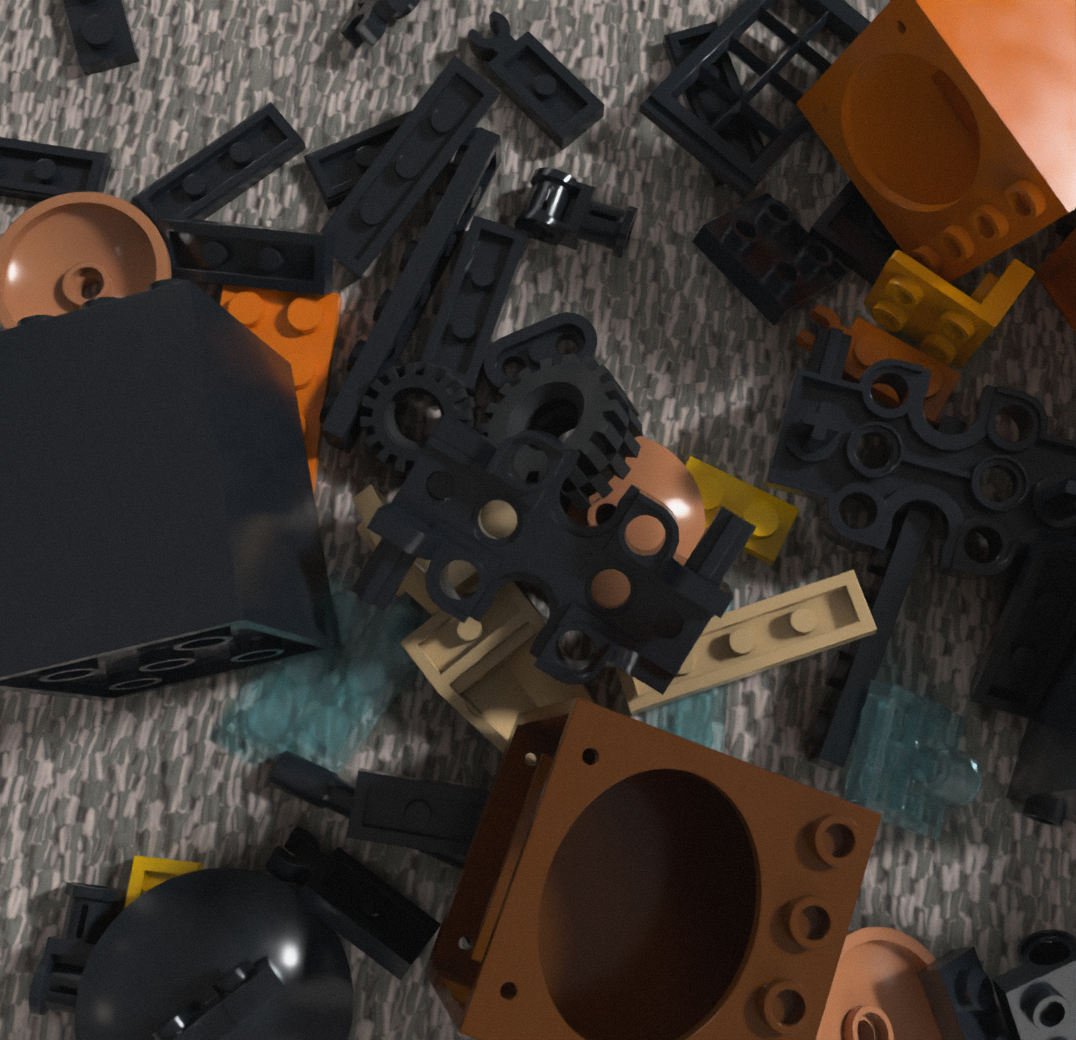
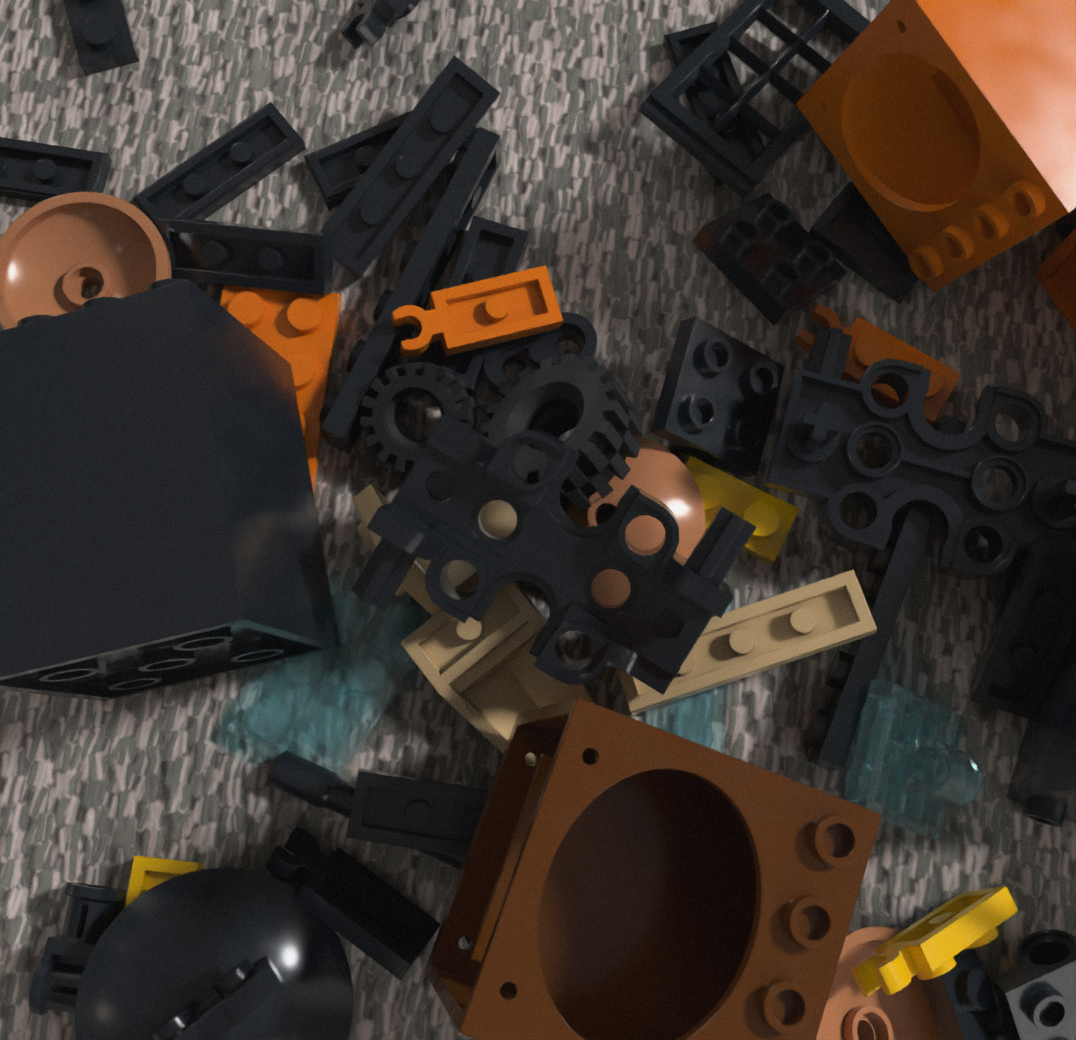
black plate [468,11,605,151] -> none
black connector [514,167,638,259] -> none
light orange bracket [863,250,1035,370] -> none
none -> orange plate [391,265,563,357]
none -> black plate [650,316,785,477]
none -> yellow plate [851,886,1018,996]

